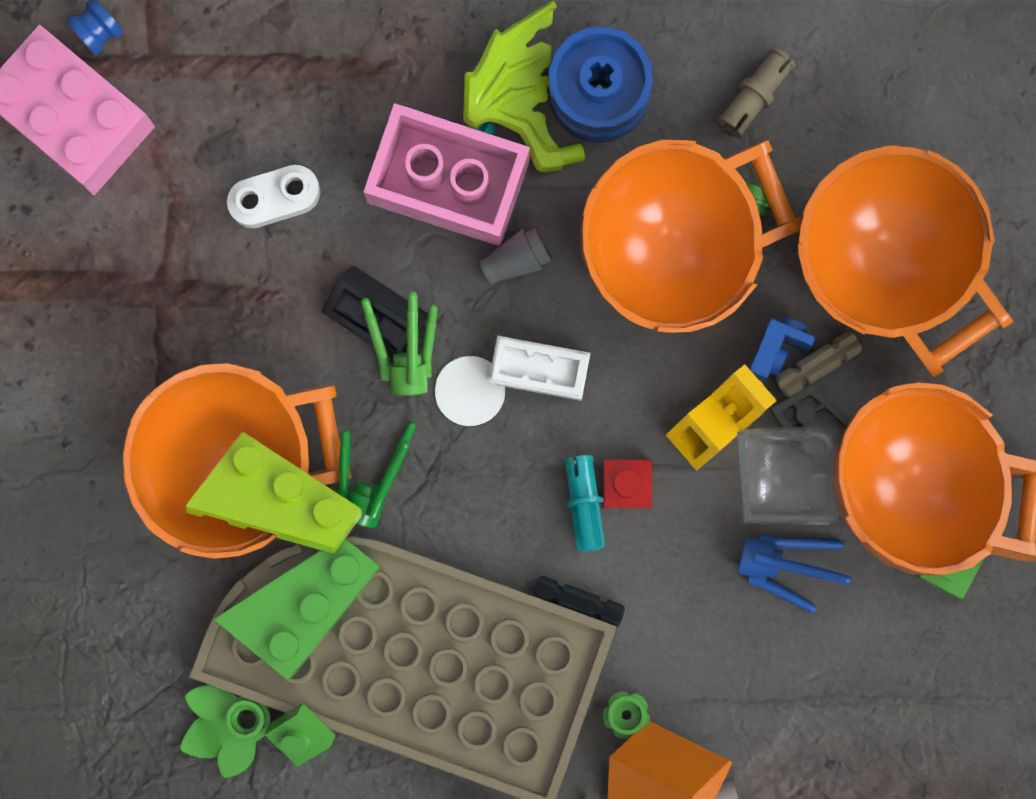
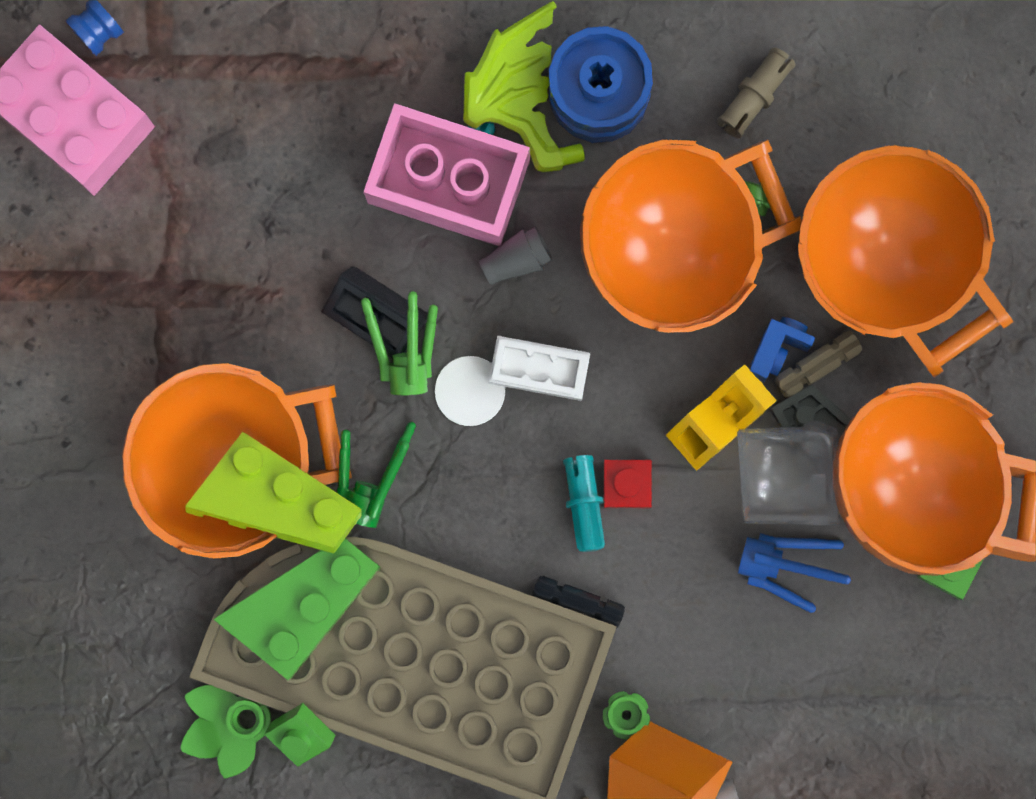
white plate [227,165,320,228] -> none

